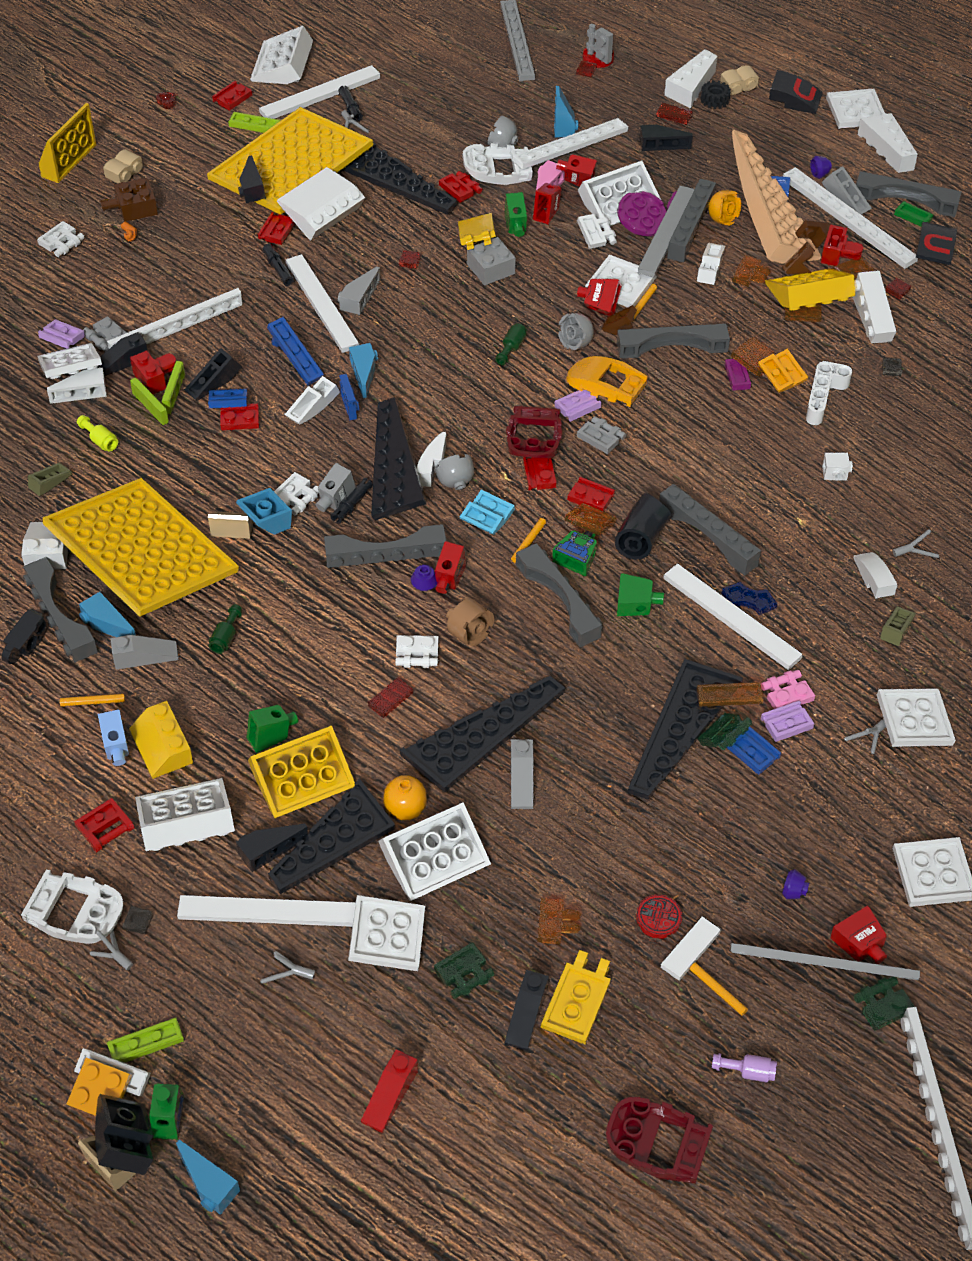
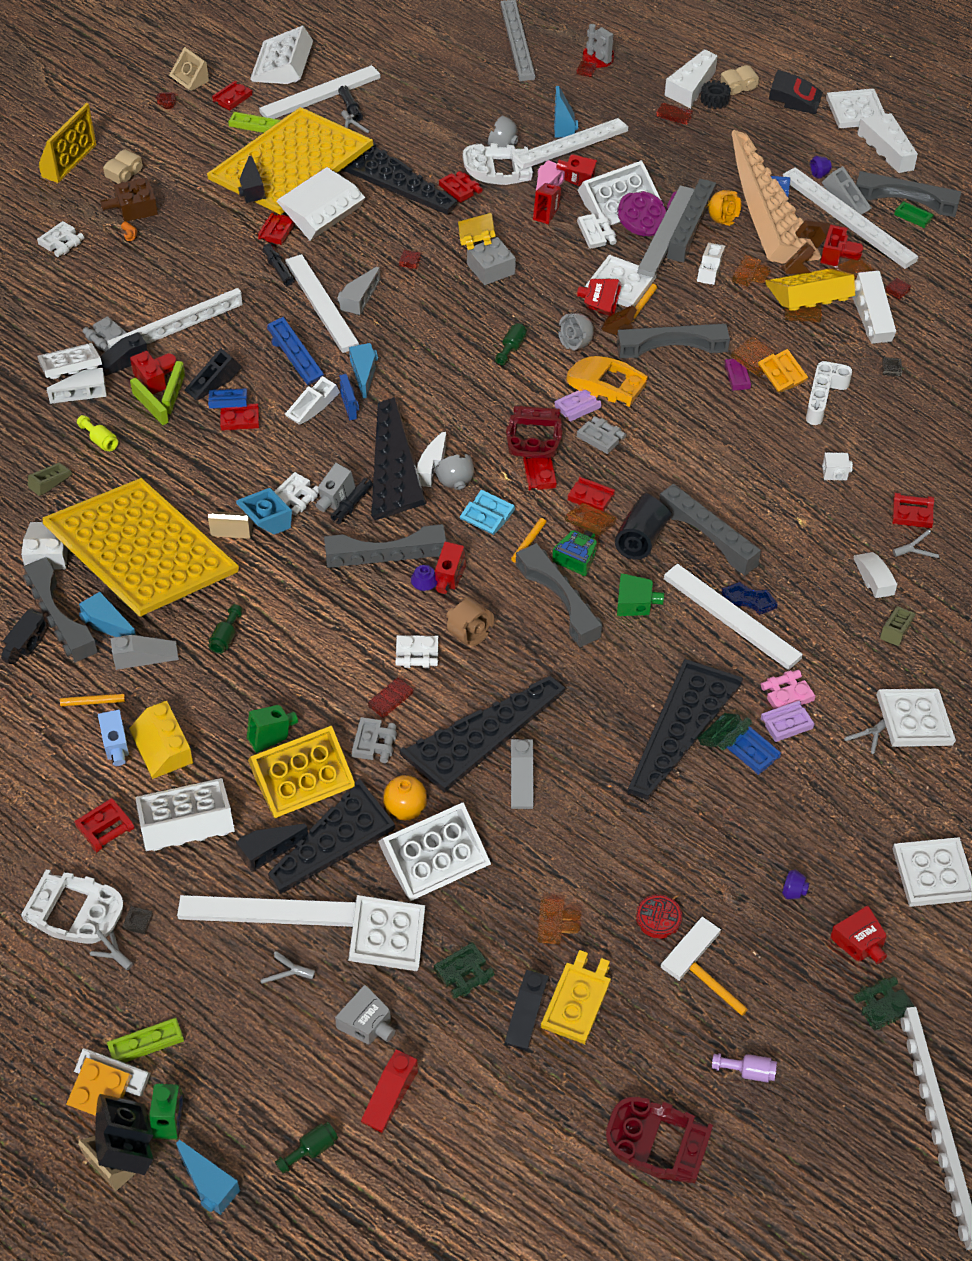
lavender plate [38,319,85,349] -> none
green torso [504,192,527,237] -> none
black slope [639,124,693,151] -> none
clear orange tile [697,682,764,706] -> none
light grey tile [730,943,920,980] -> none
black slope [915,222,957,265] -> none
none -> tan slope [169,47,209,91]
none -> dark green piece [275,1122,338,1174]
none -> light grey torso [335,985,395,1044]
none -> light grey plate [352,717,397,763]
none -> red plate [892,492,934,528]

